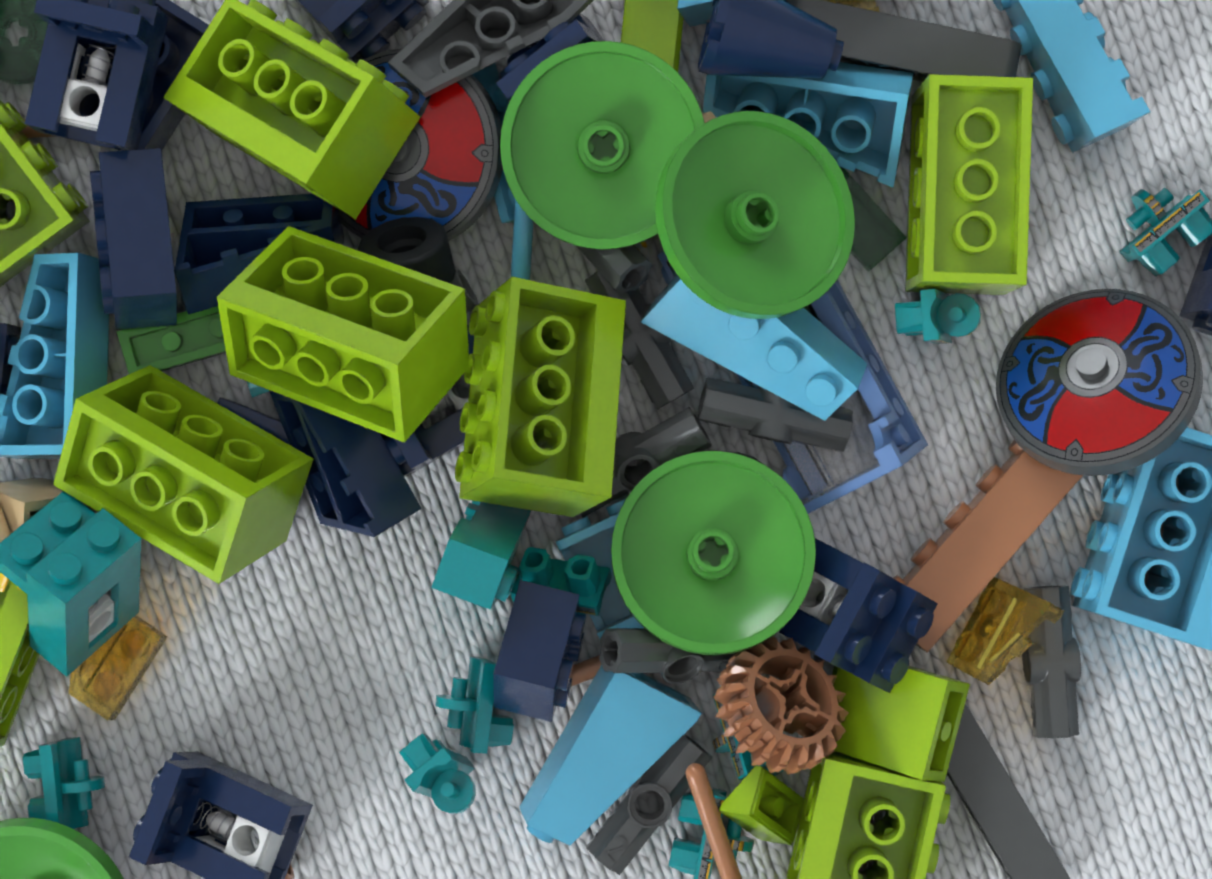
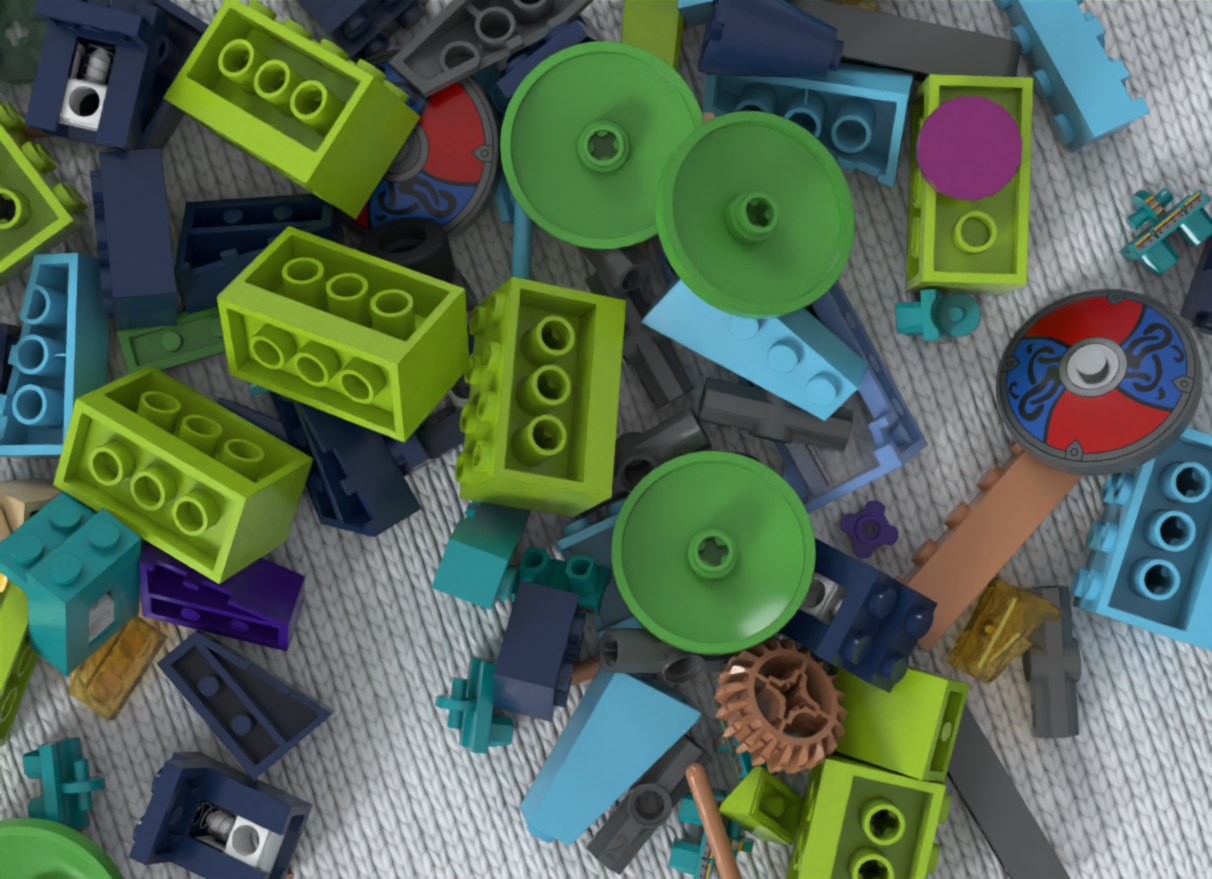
teal hips [399,733,476,814] -> none
clear green tile [839,166,907,272] -> none
none -> dark purple wedge [139,541,305,651]
none -> dark blue wedge [157,631,335,780]
none -> dark purple plate [840,501,898,558]
none -> magenta tile [916,96,1022,202]

